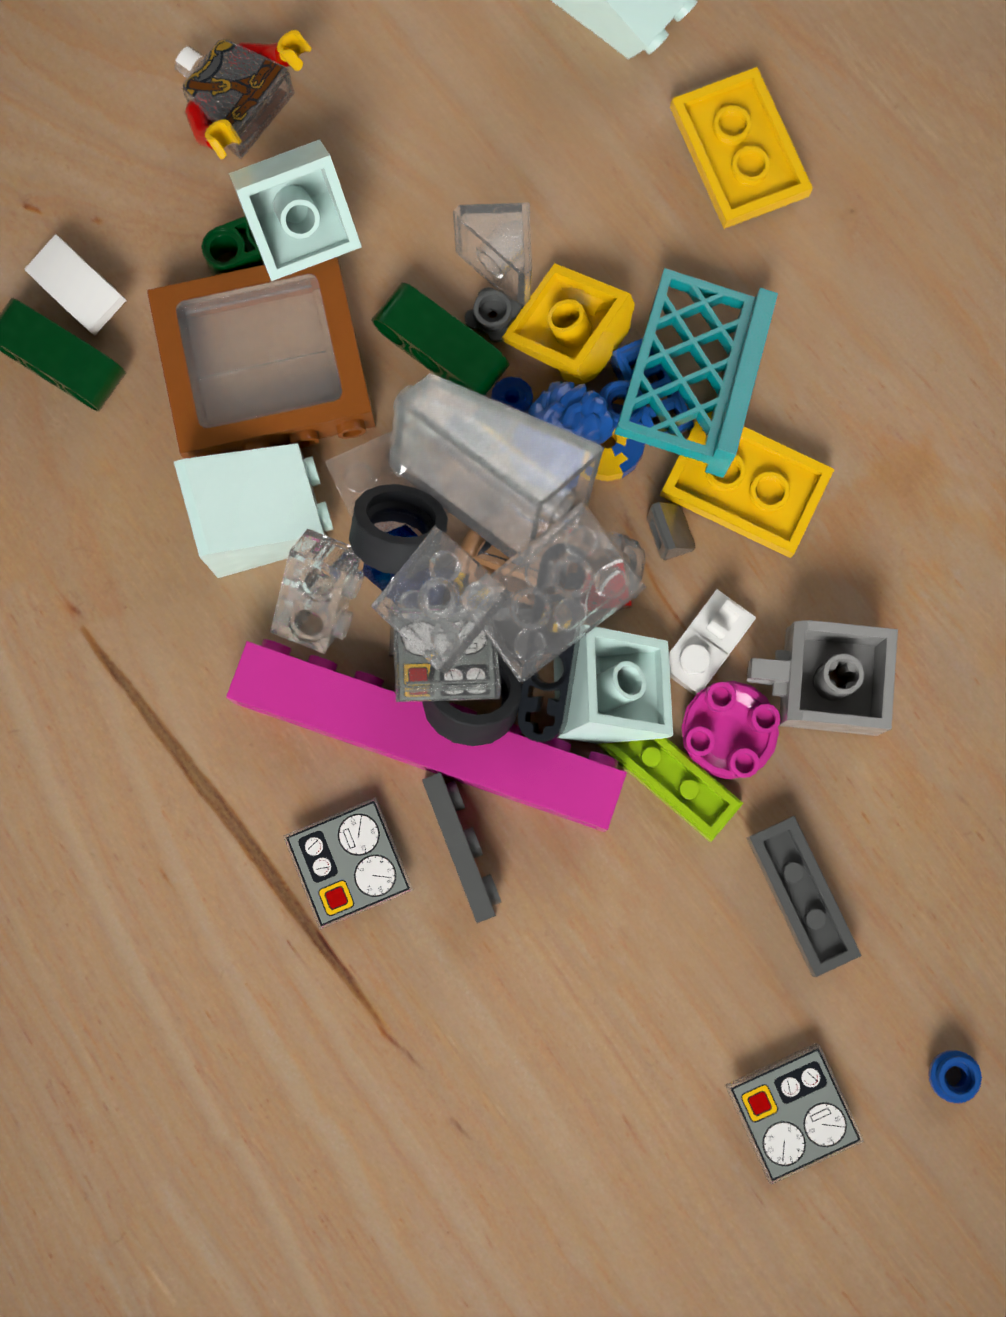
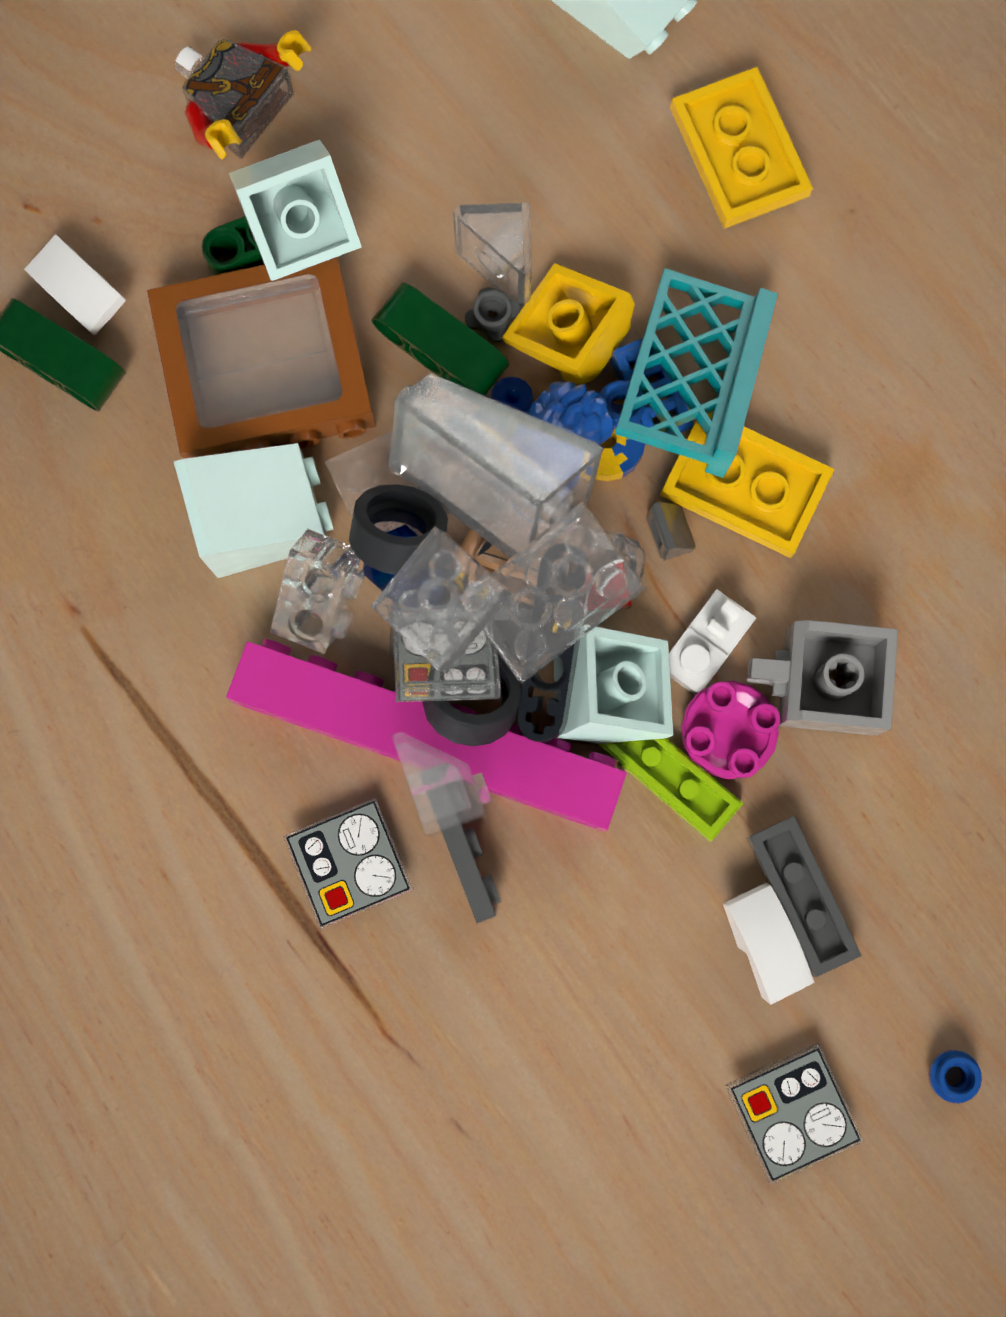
none -> clear slope [392,732,492,836]
none -> white slope [723,883,814,1005]

